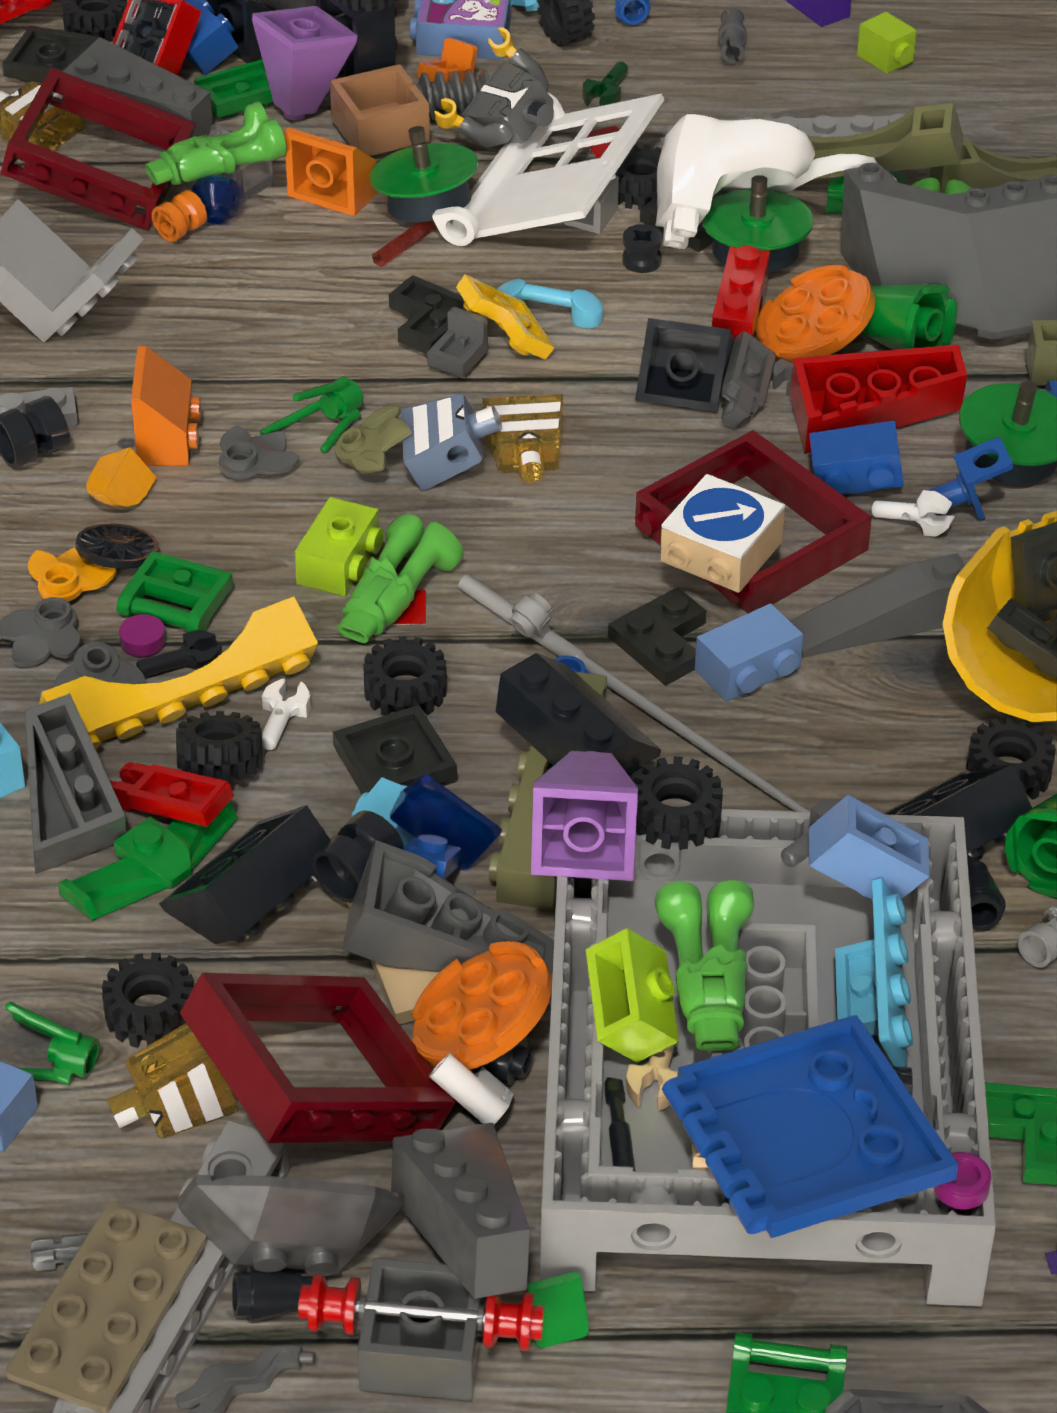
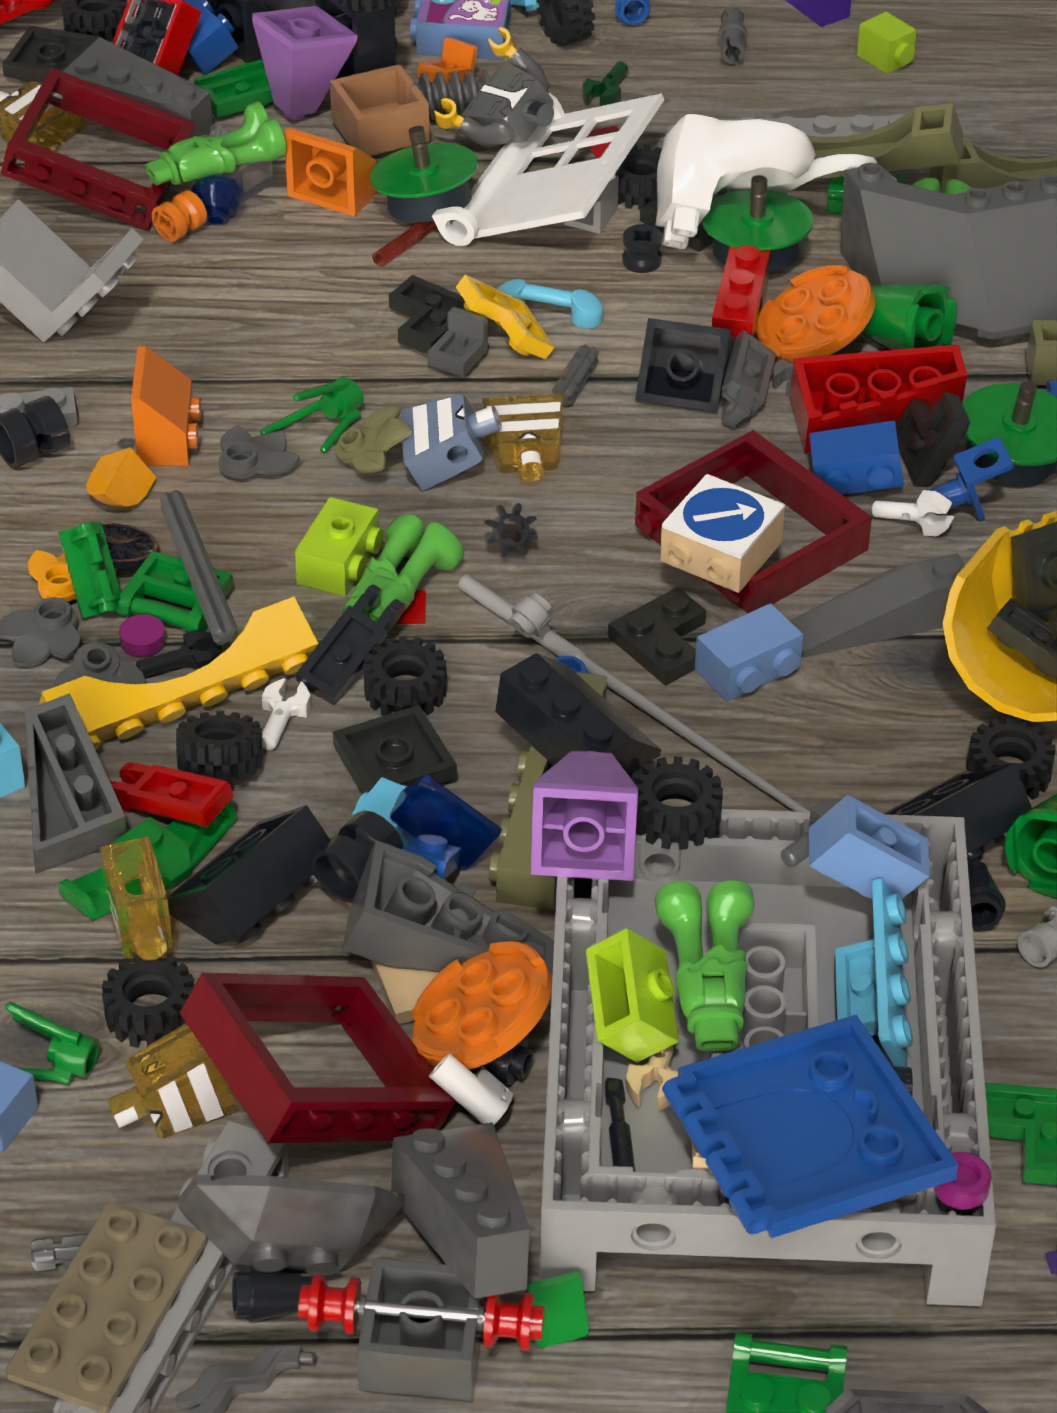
none -> green hinge [58,522,121,619]
none -> clear yellow torso [100,836,173,960]
none -> dark grey axle [160,490,238,646]
none -> black hinge [296,584,405,705]
none -> black gear [483,503,538,556]
none -> dark grey axle [552,345,599,407]
none -> pearl dark grey plate [896,392,971,487]

